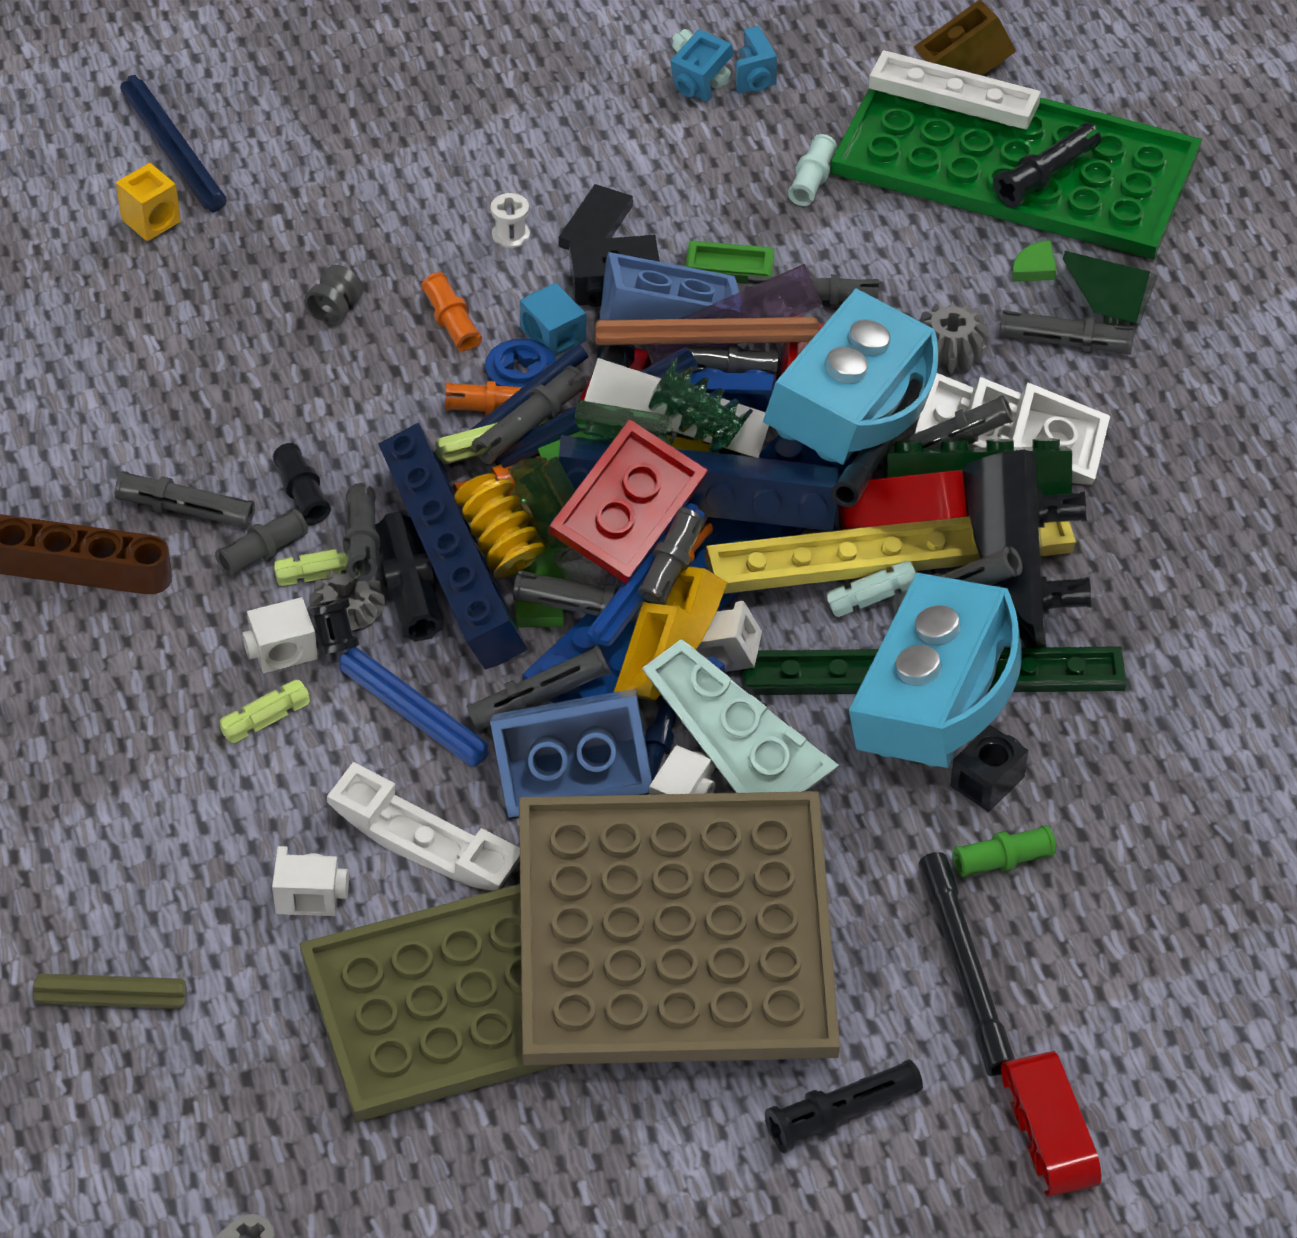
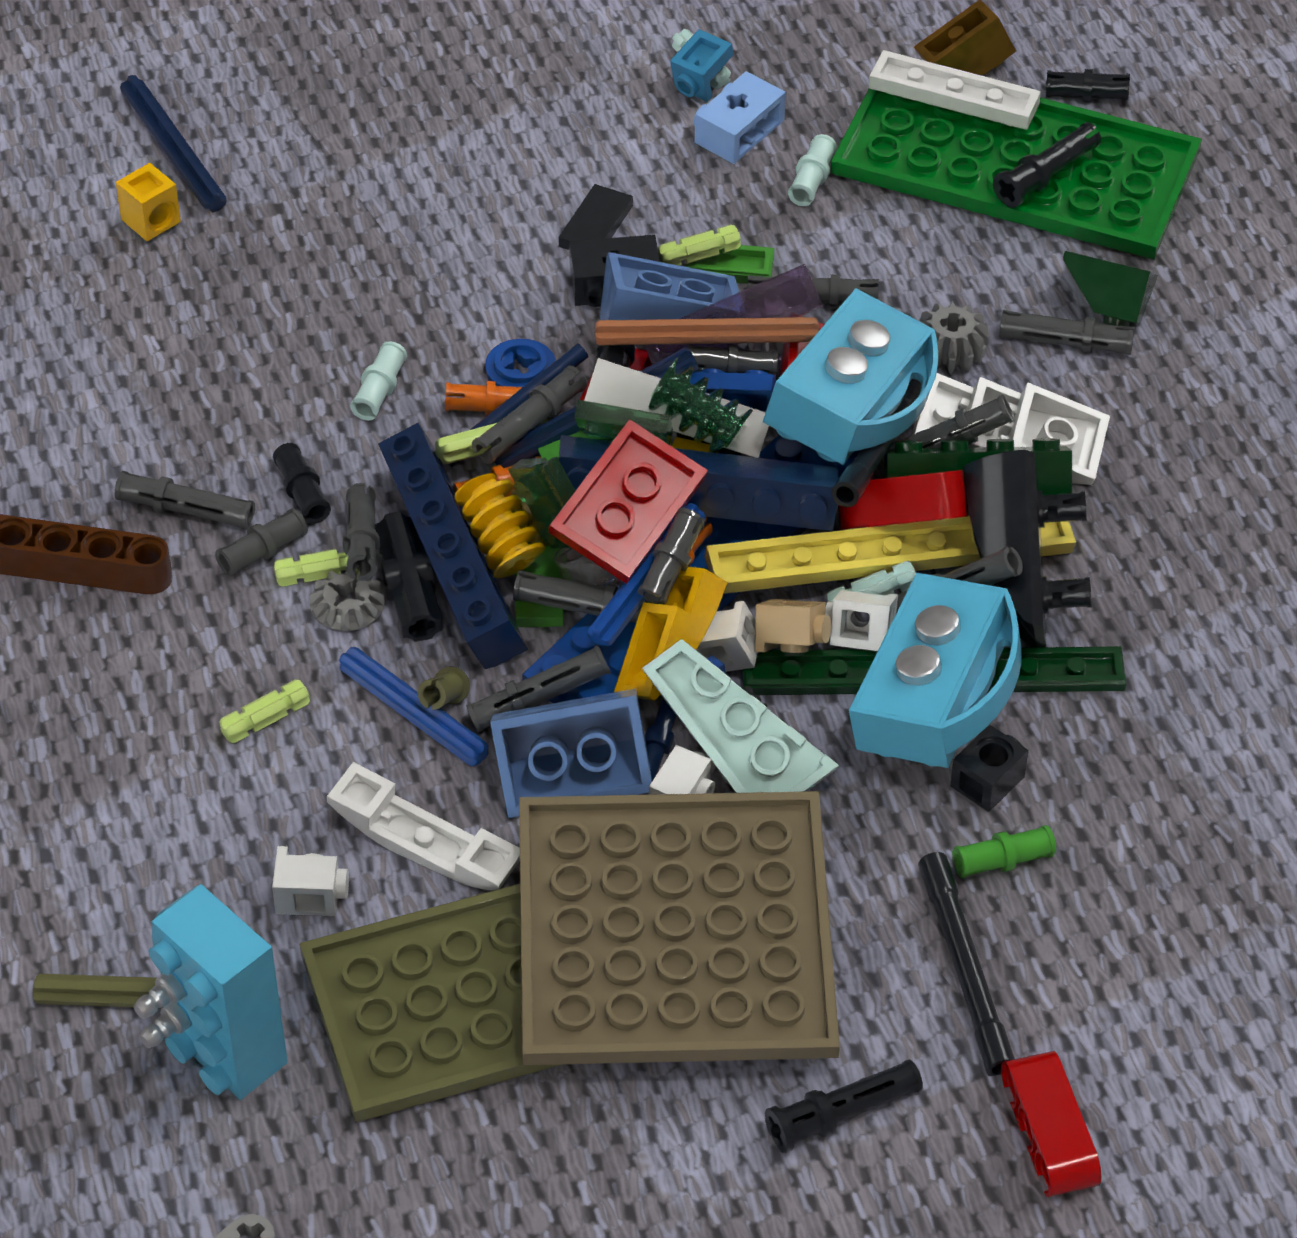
white brick [242,597,318,673] -> none
dark grey wheel [304,265,364,326] -> none
black bush [307,598,359,655] -> none
orange pin [421,272,482,352] -> none
white bush [491,193,530,248] -> none
dark azure brick [520,283,586,357] -> none
dark azure bracket [735,26,777,94] -> none
bright green tile [1012,240,1056,282] -> none
none -> medium azure piece [133,884,288,1100]
none -> light aqua pin [350,341,407,421]
none -> olive pin [418,666,470,710]
none -> yellowish green axle [658,224,741,266]
none -> light blue brick [693,71,786,164]
none -> tan brick [755,599,831,653]
none -> white brick [825,590,898,651]
none -> black pin [1046,69,1130,102]

